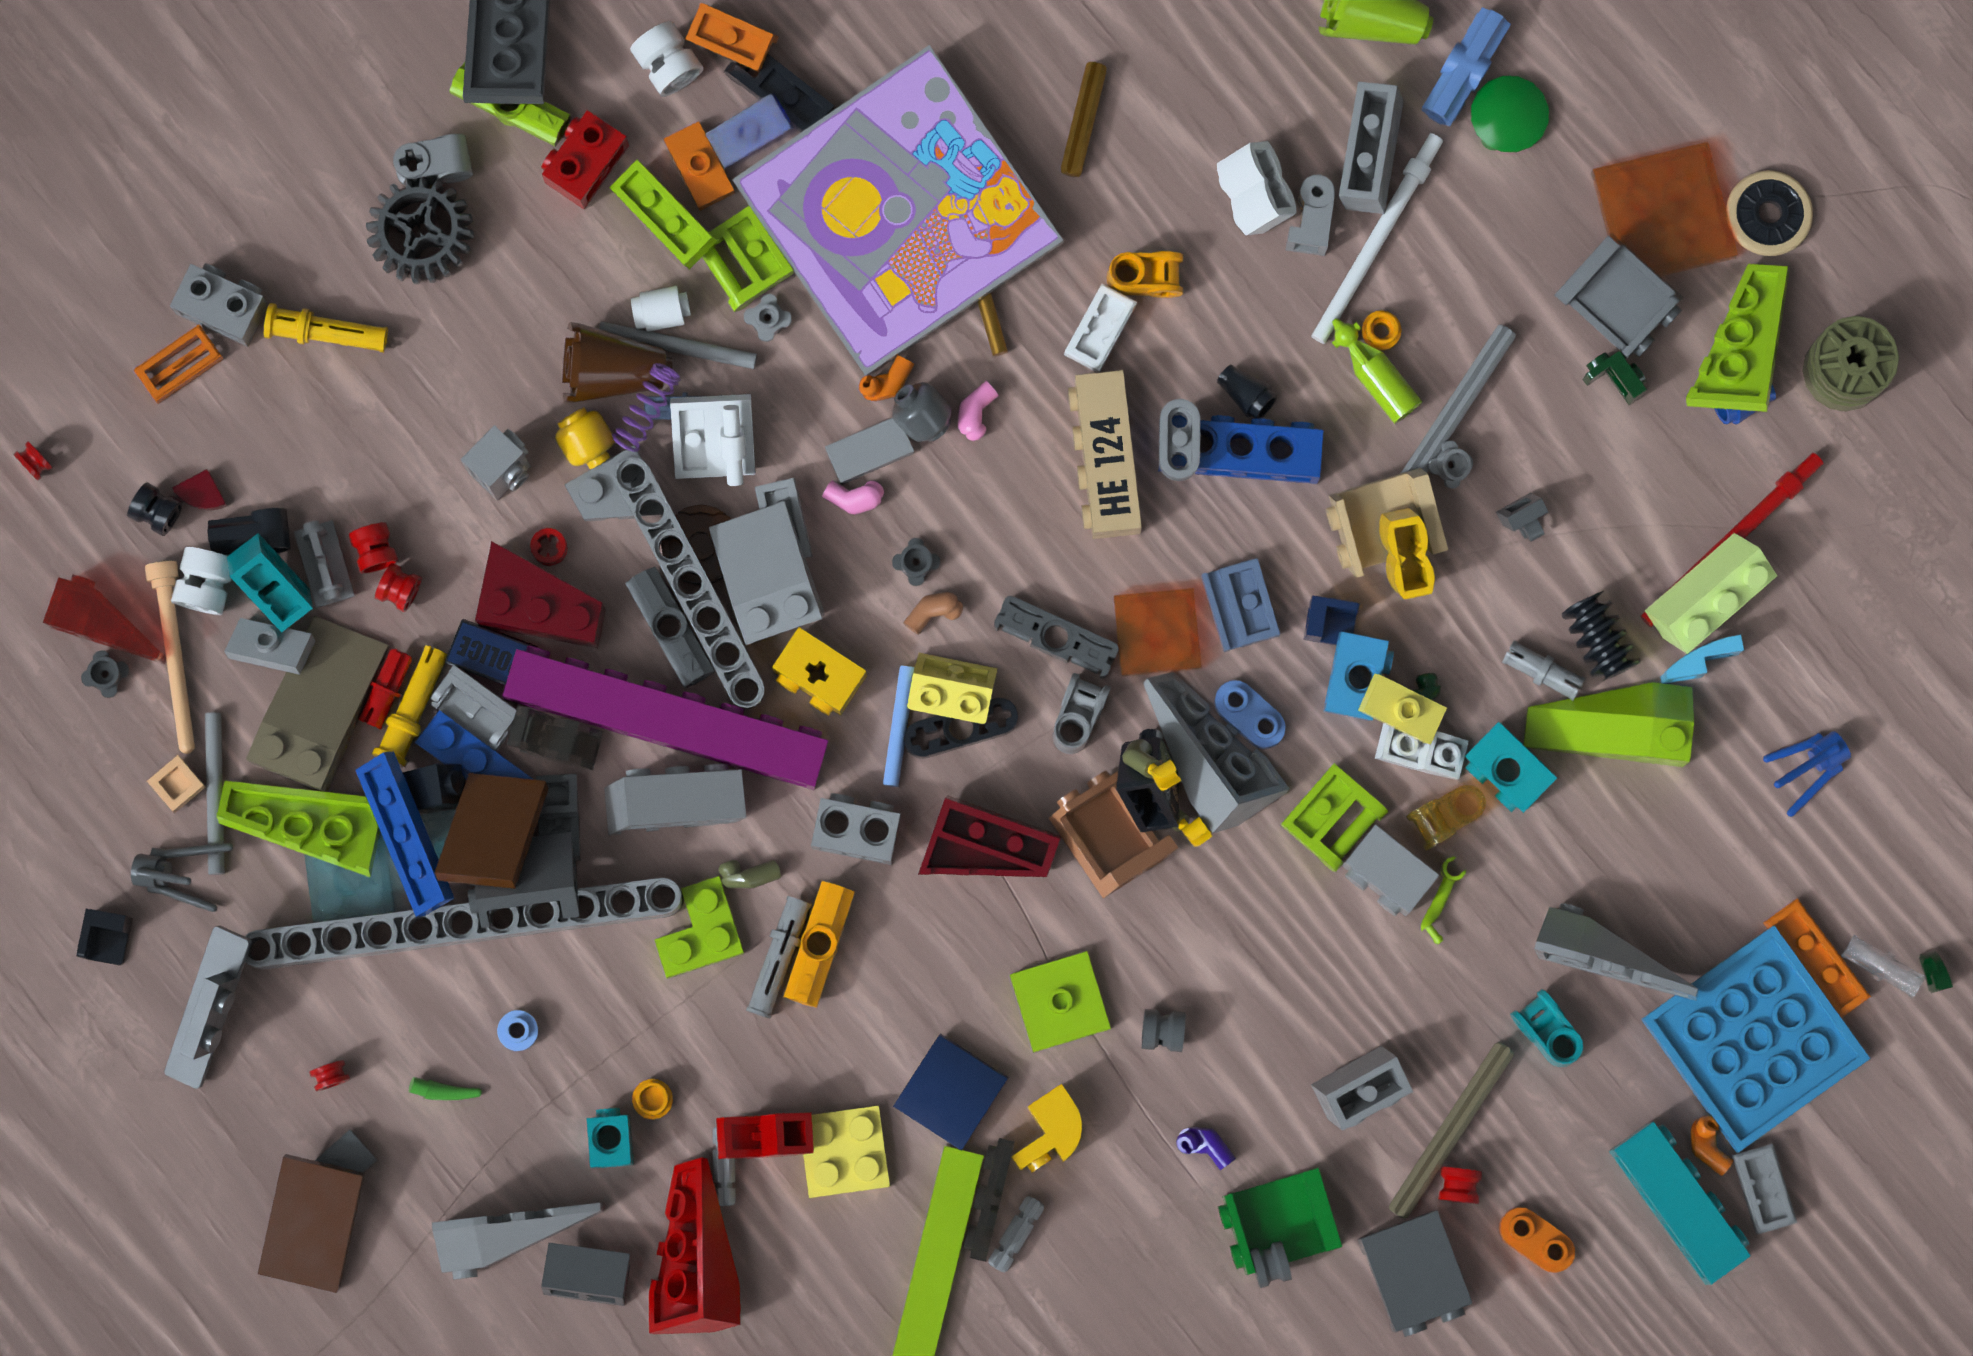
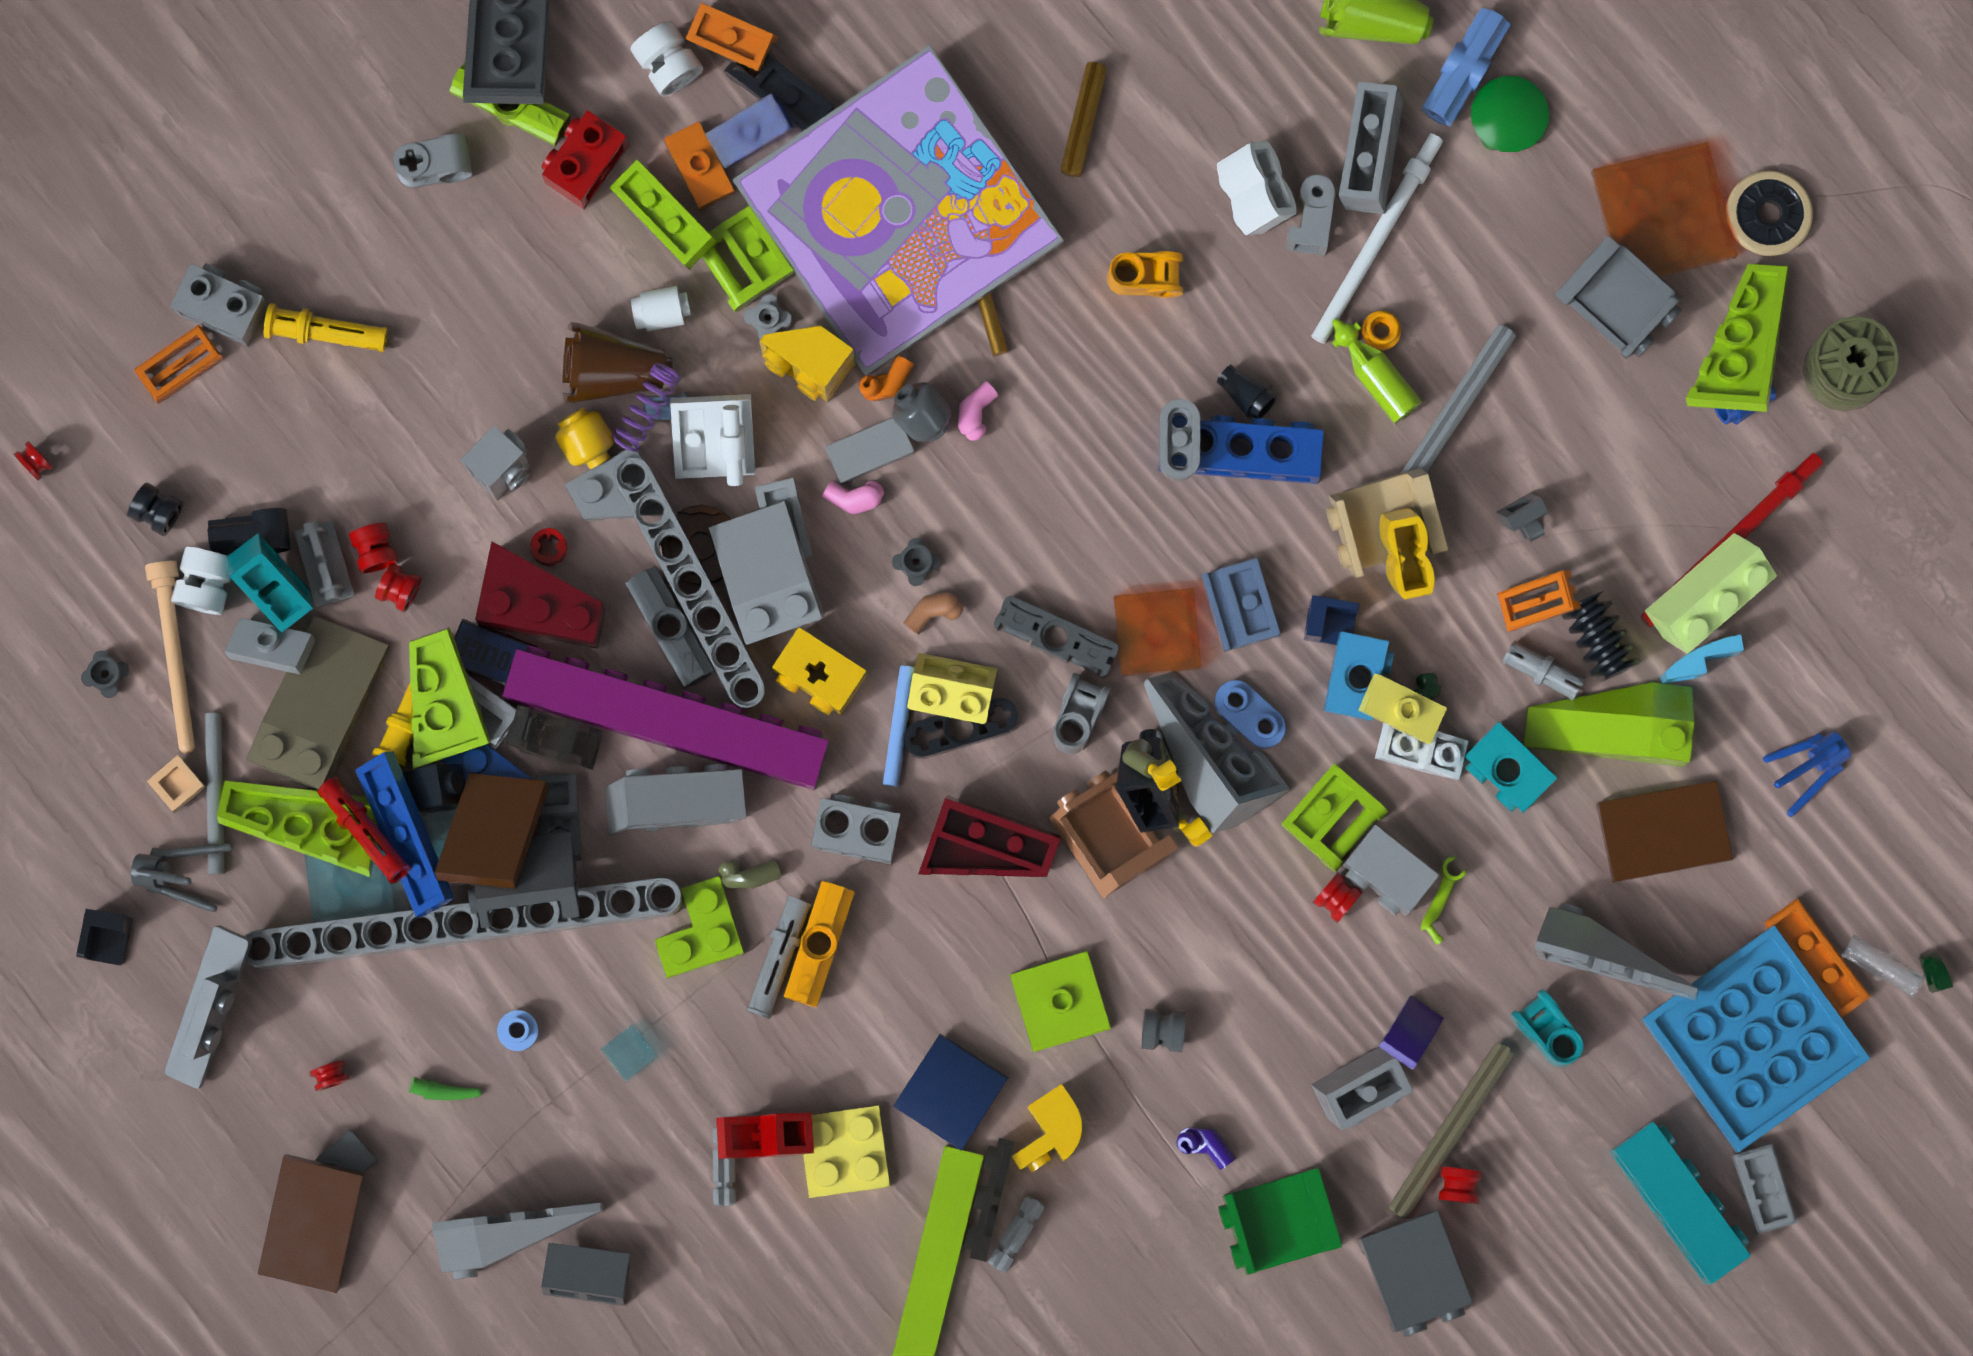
clear red slope [43,574,166,664] -> none
dark red tile [172,469,227,510] -> none
red axle [358,649,412,730] -> none
dark grey gear [366,177,474,284] -> none
teal brick [587,1108,634,1169] -> none
light grey bar [599,321,757,369] -> none
light orange plate [632,1079,673,1120] -> none
red wedge [649,1157,741,1334] -> none
white plate [1064,284,1137,373] -> none
tan brick [1068,370,1142,539] -> none
dark grey wheel [1249,1240,1292,1288] -> none
clear yellow piece [1406,785,1486,851] -> none
light grey plate [1428,441,1473,489] -> none
orange plate [1499,1208,1575,1273] -> none
dark green bracket [1582,351,1647,405] -> none
orange arm [1690,1115,1734,1176] -> none
none -> red pin [317,777,411,884]
none -> lime wing [409,627,491,769]
none -> clear light blue tile [600,1024,658,1082]
none -> yellow slope [759,326,855,402]
none -> red wheel [1312,872,1363,923]
none -> dark purple slope [1379,995,1444,1070]
none -> orange tile [1497,570,1581,632]
none -> reddish brown tile [1596,780,1733,883]

